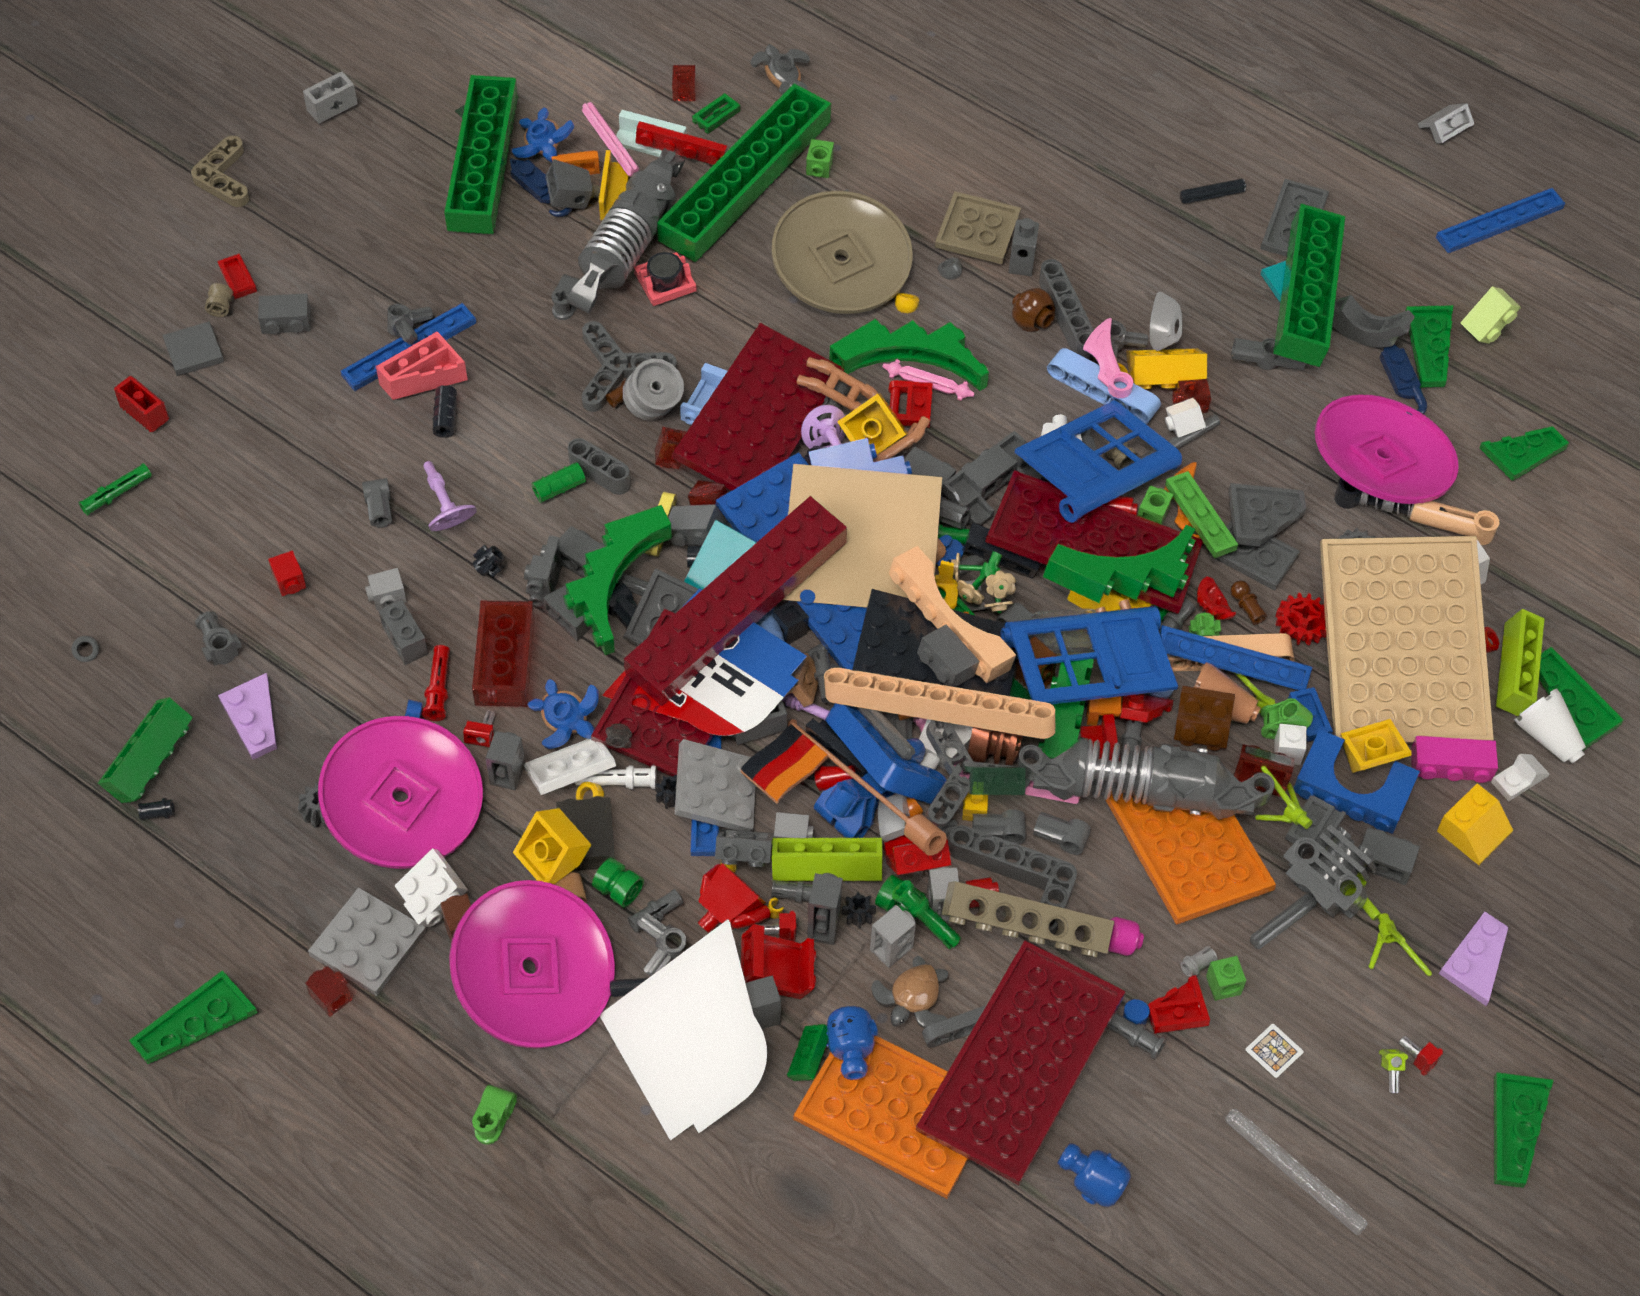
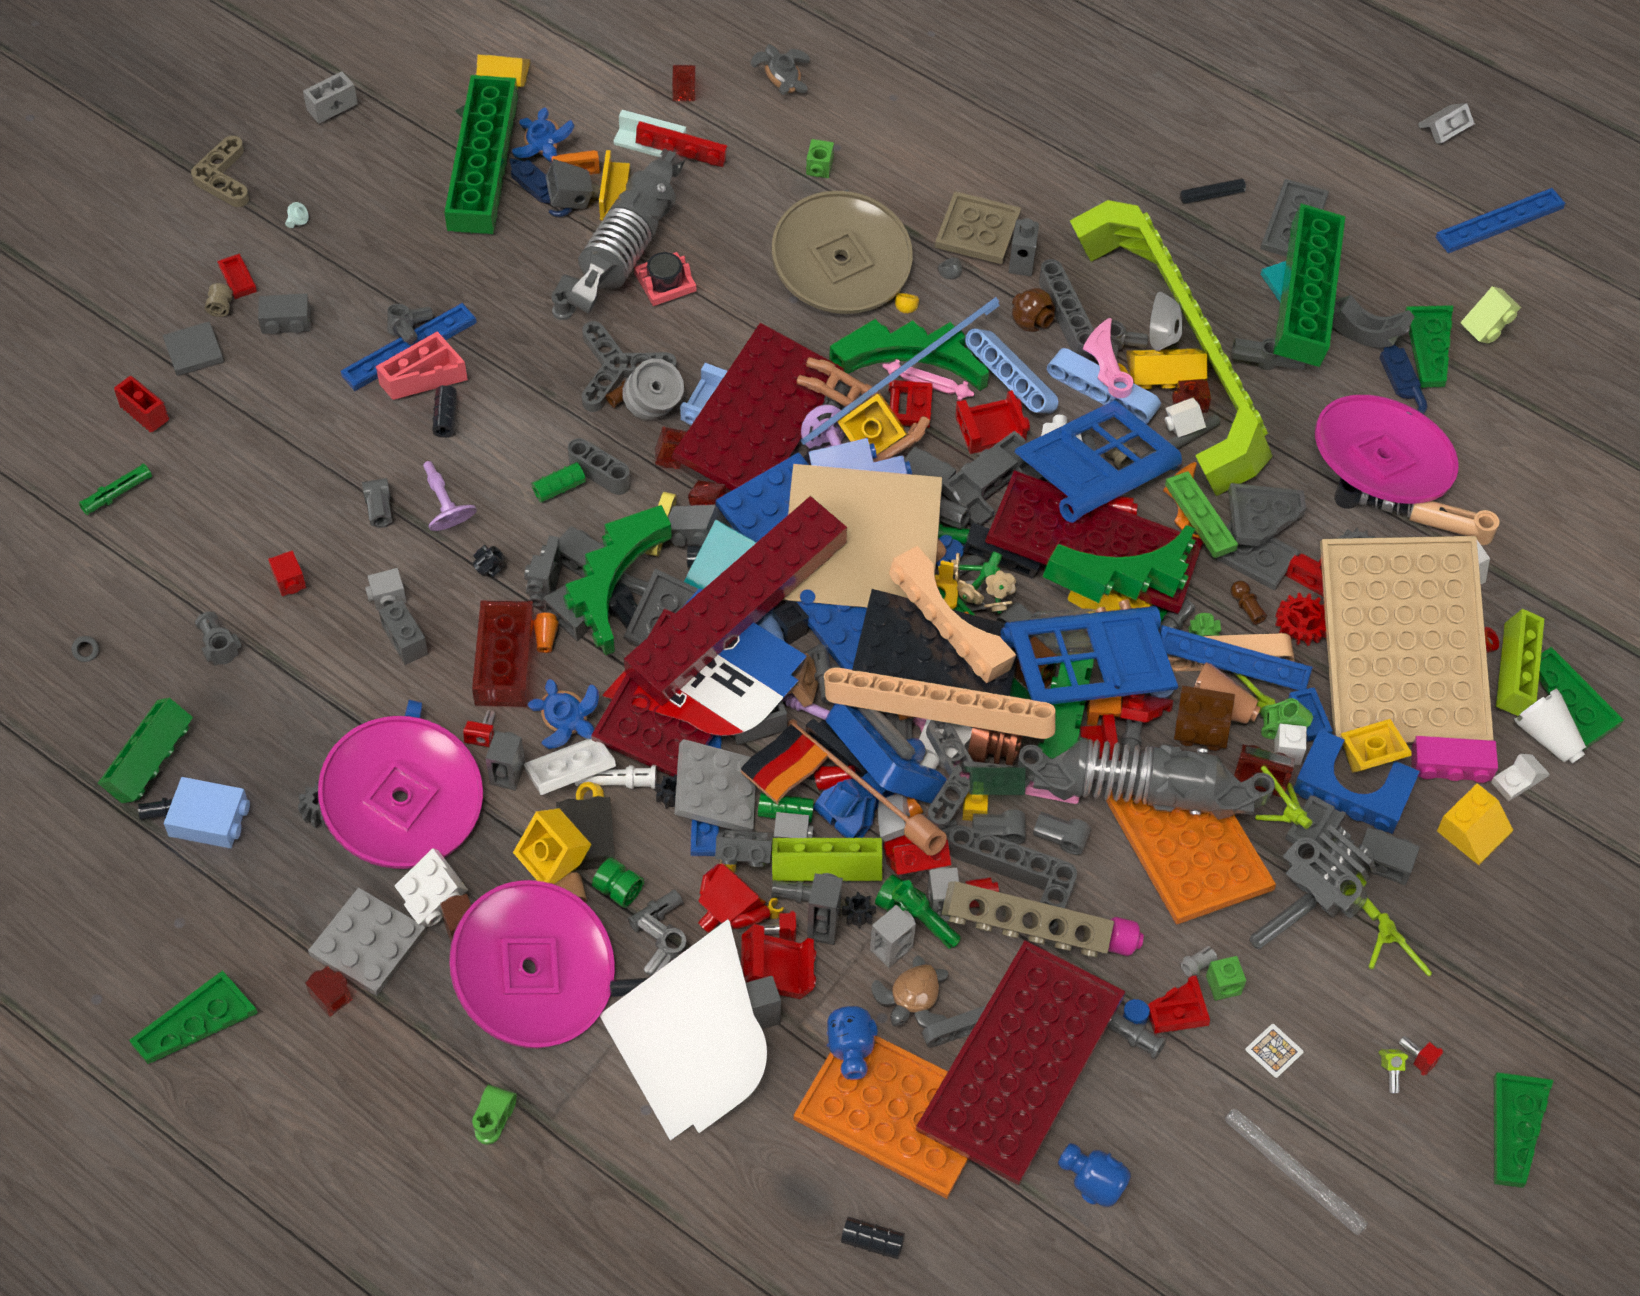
lavender wing [218,673,277,760] -> none
red pin [422,645,450,721] -> none
bright pink axle [582,102,639,177] -> none
clear smoke plate [605,724,632,749] -> none
green brick [657,83,831,262] -> none
green tile [692,93,740,134] -> none
green plate [786,1024,828,1081] -> none
dark grey brick [917,624,980,687] -> none
bright green brick [1138,485,1173,525] -> none
red hat [1197,576,1236,620] -> none
lavender wing [1439,912,1508,1006] -> none
green wing [1479,426,1569,481] -> none
none -> light blue brick [164,777,250,848]
none -> light aqua plate [285,202,309,228]
none -> yellow slope [476,55,530,91]
none -> orange cone [533,613,559,653]
none -> green axle [758,793,814,823]
none -> medium blue piece [800,297,1000,445]
none -> black axle [841,1216,905,1260]
none -> red panel [955,390,1030,454]
none -> light blue beam [965,329,1058,414]
none -> lime arch [1070,200,1273,496]
none -> red panel [1286,553,1324,597]

